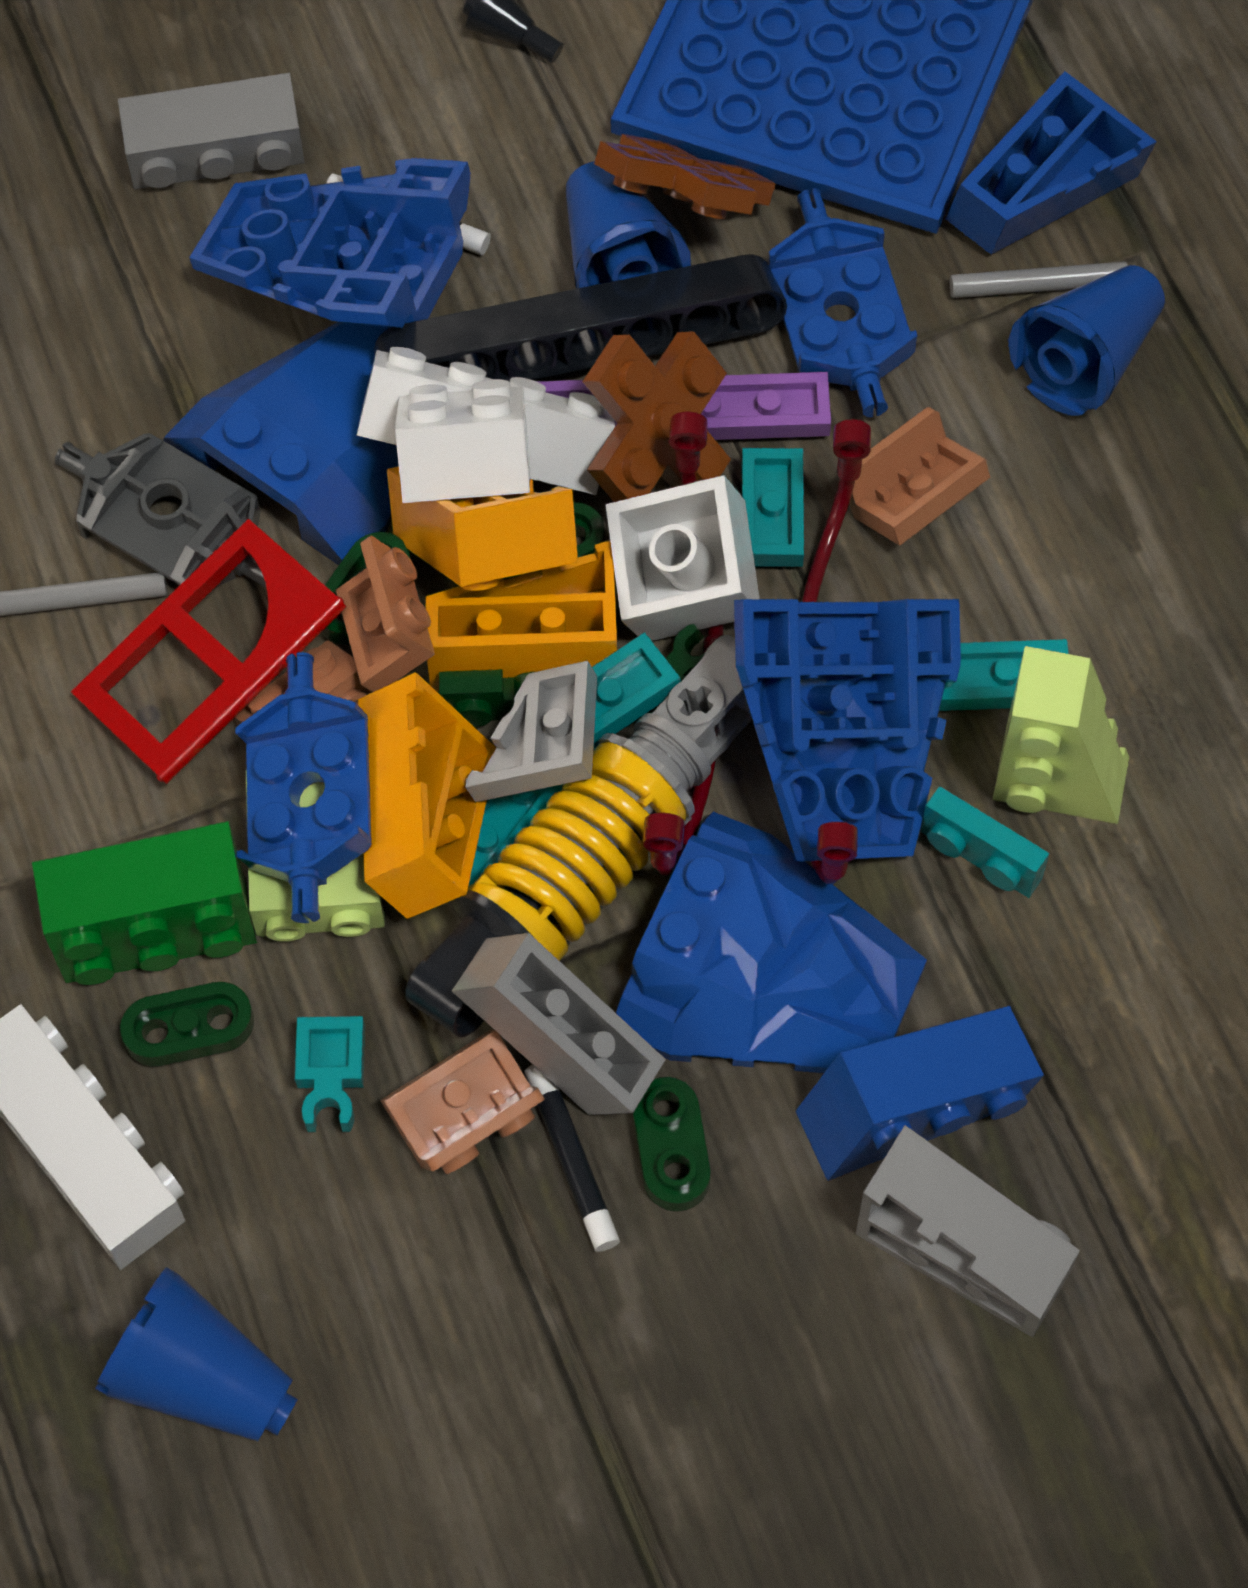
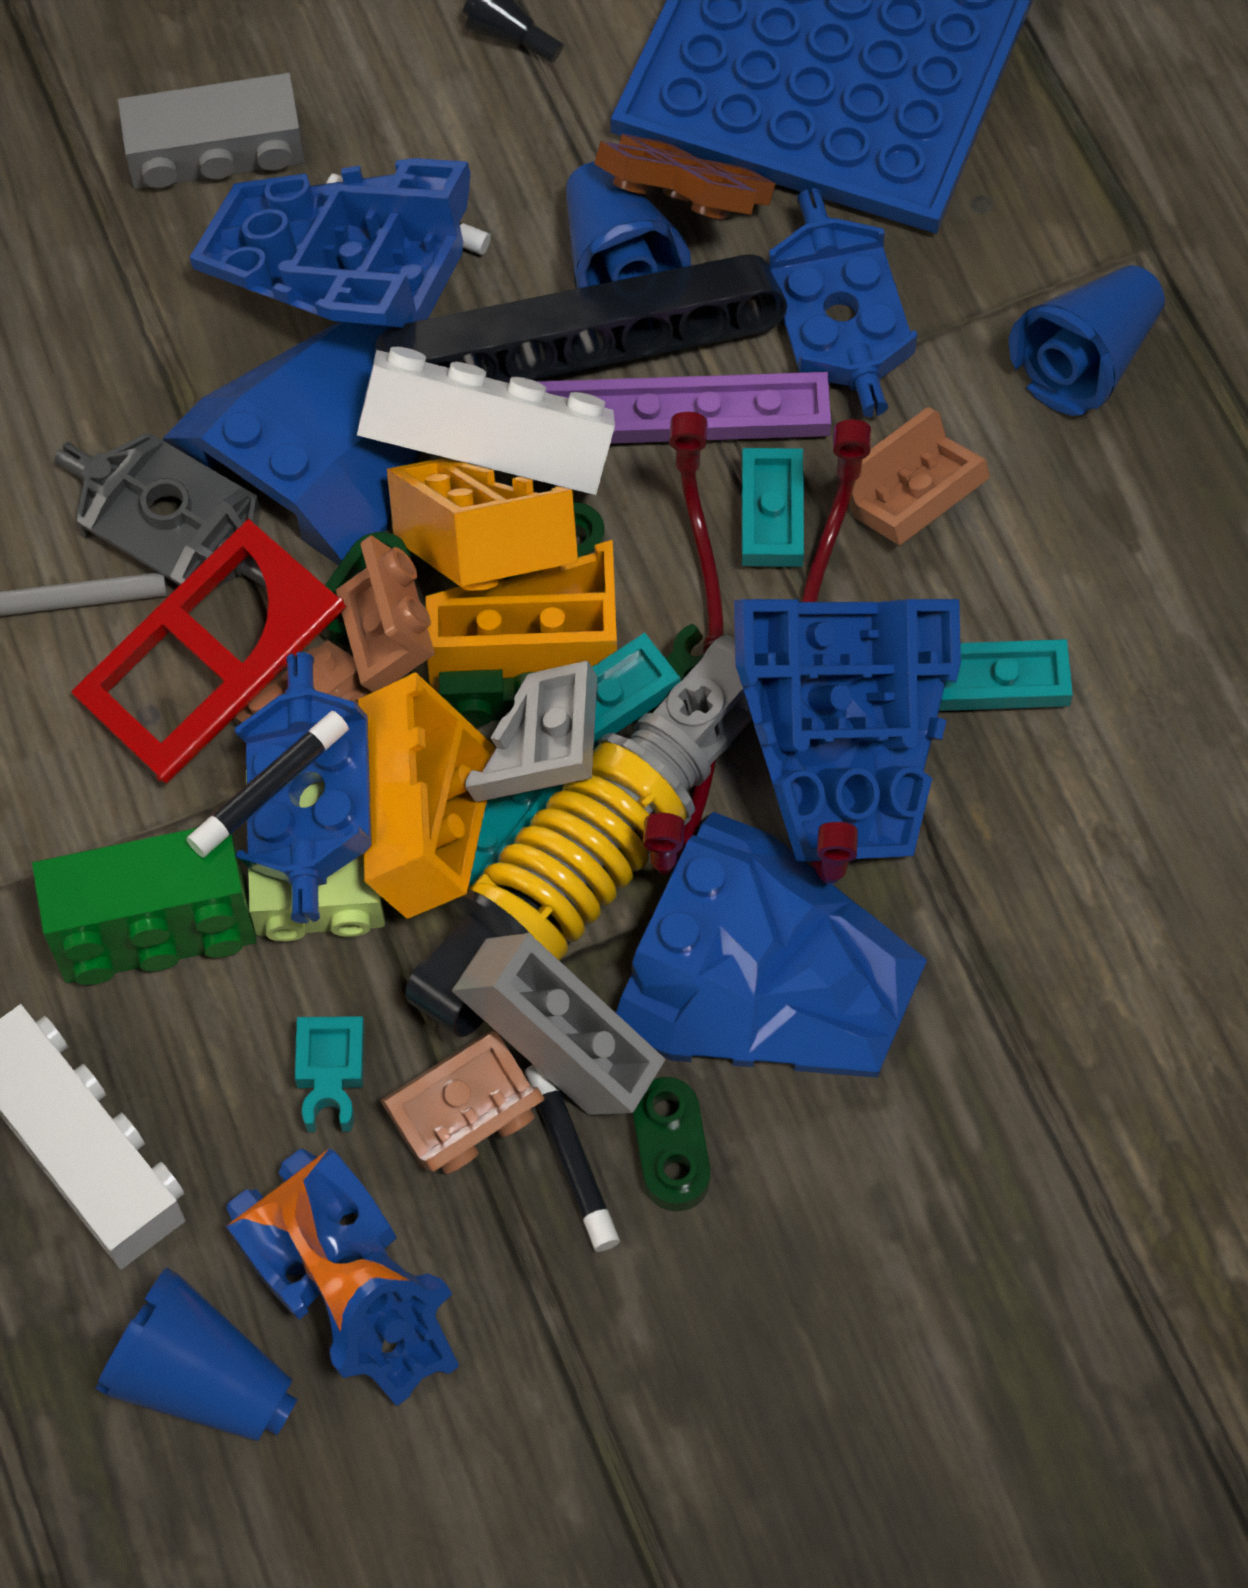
dark green plate [120,982,254,1067] -> none
white brick [395,379,530,503] -> none
dark orange plate [582,331,731,502] -> none
white brick [605,475,760,641] -> none
blue wedge [795,1006,1044,1181] -> none
light grey wedge [856,1125,1080,1337] -> none
teal plate [921,786,1050,898] -> none
blue wedge [946,71,1157,254] -> none
light grey bar [950,261,1128,298] -> none
yellowish green wedge [993,646,1129,824] -> none
none -> black bar [186,711,349,858]
none -> blue hips [226,1148,459,1406]

